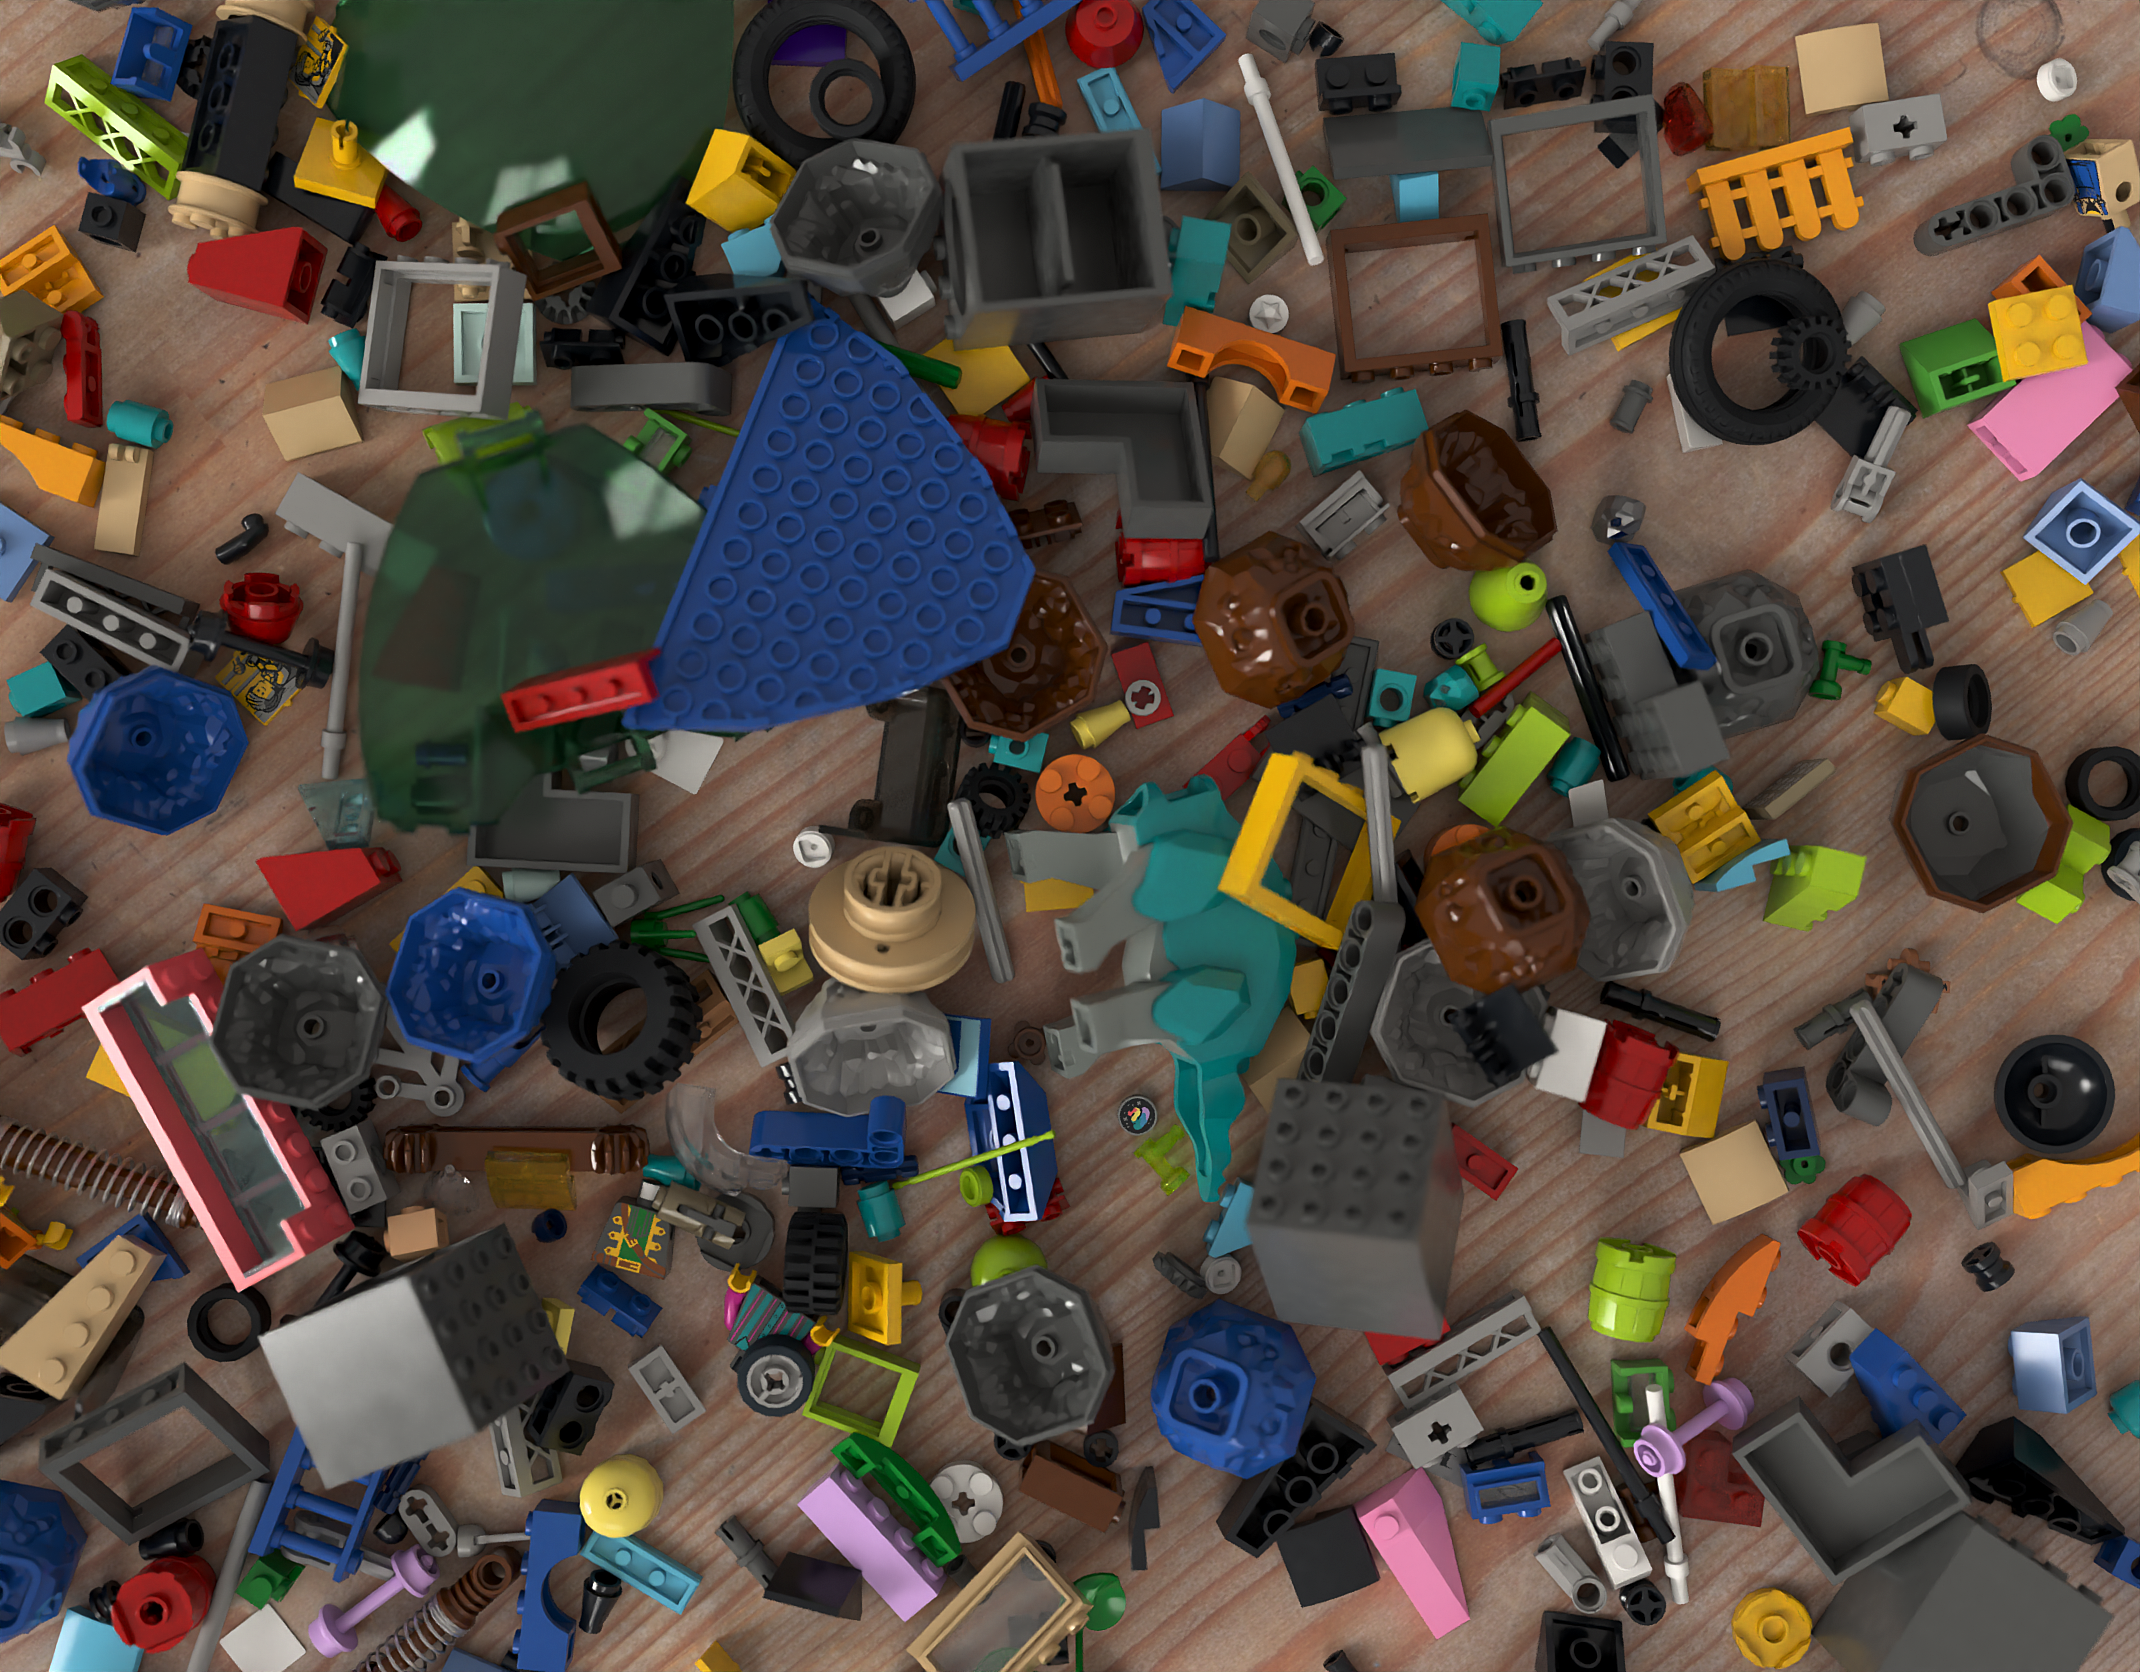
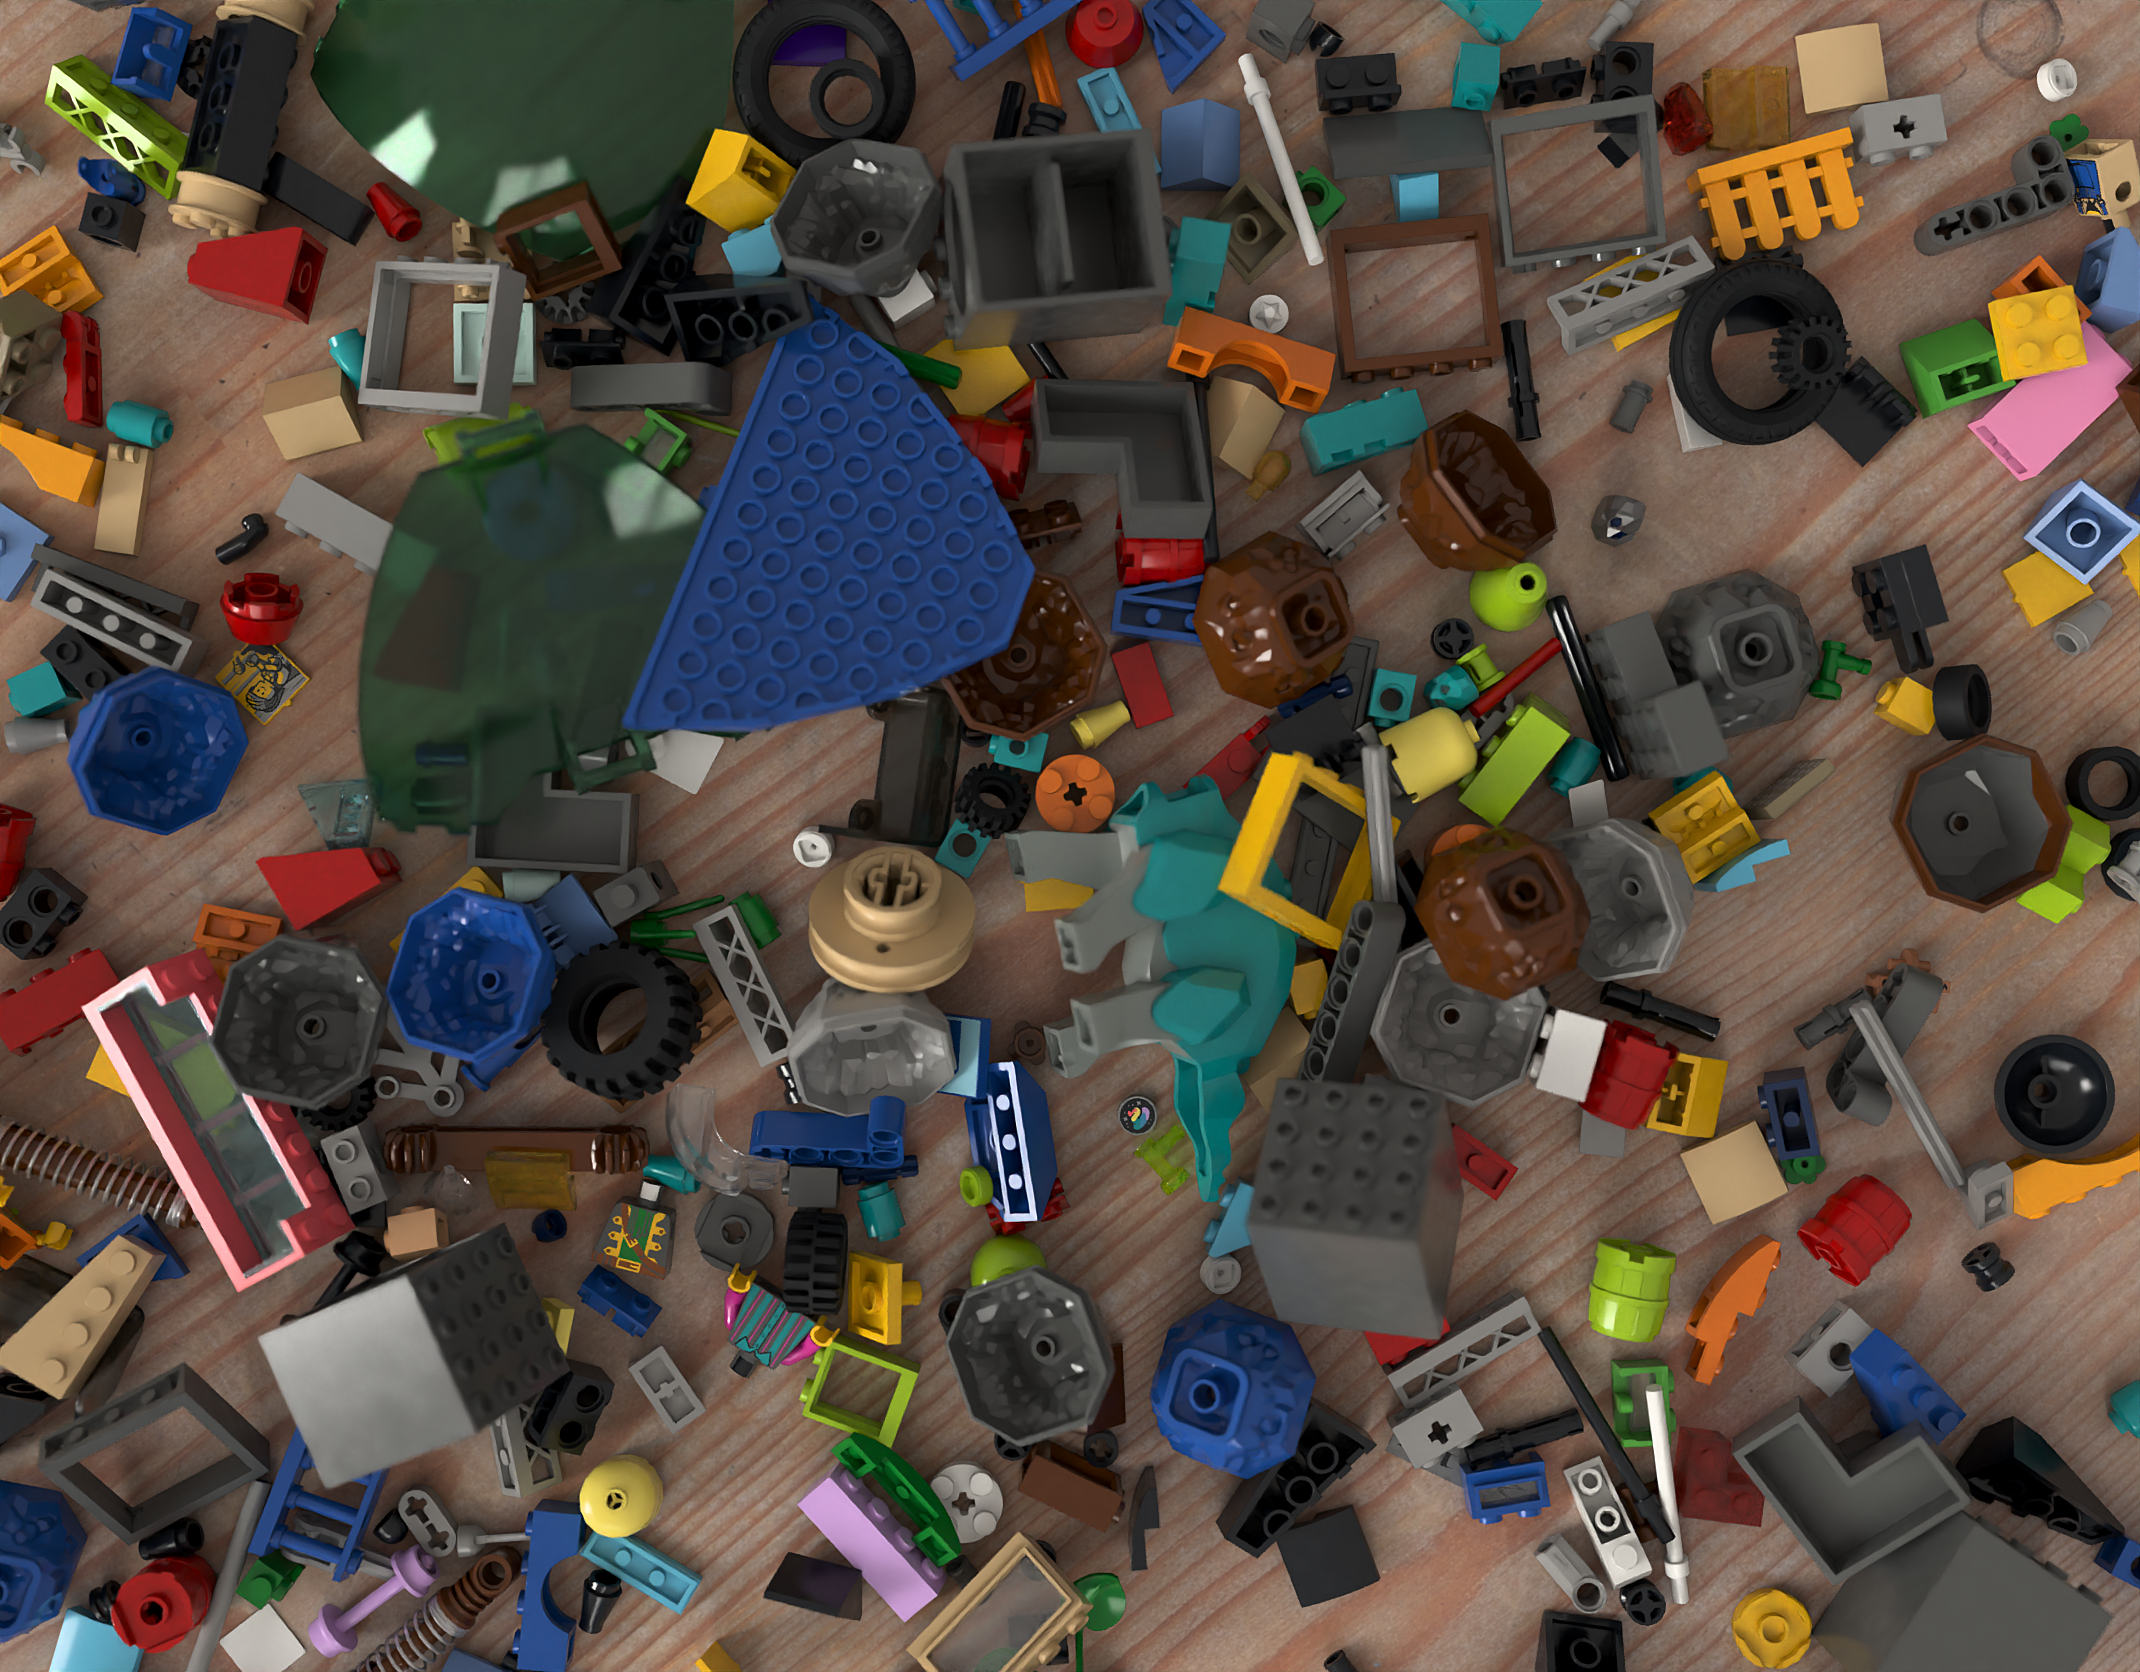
black piece [187,609,335,690] -> none
black tyre [187,1282,272,1362] -> none
piece [288,16,352,109] -> none
yellow tile [294,117,397,209] -> none
black hinge [320,241,388,328] -> none
light grey bar [321,542,364,779] -> none
dark blue axle [374,1452,430,1514] -> none
red panel [500,647,661,732] -> none
dark tan piece [651,1180,746,1249] -> none
dark grey pin [715,1515,779,1591] -> none
wheel [737,1334,815,1417] -> none
light yellow bracket [758,929,814,996] -> none
lime piece [892,1130,1056,1190] -> none
light grey axle [947,798,1015,983] -> none
light grey bush [1125,680,1161,716] -> none
dark grey gear [1152,1251,1208,1299] -> none
bright pink wedge [1354,1466,1470,1639] -> none
black hinge [1448,982,1559,1088] -> none
blue tile [1607,542,1717,671] -> none
lavender piece [1634,1377,1755,1477] -> none
lime wedge [1763,845,1867,932] -> none
light grey connector [1831,406,1911,523] -> none
light grey cone [1841,291,1886,350] -> none
medium blue slope [2008,1316,2097,1414] -> none

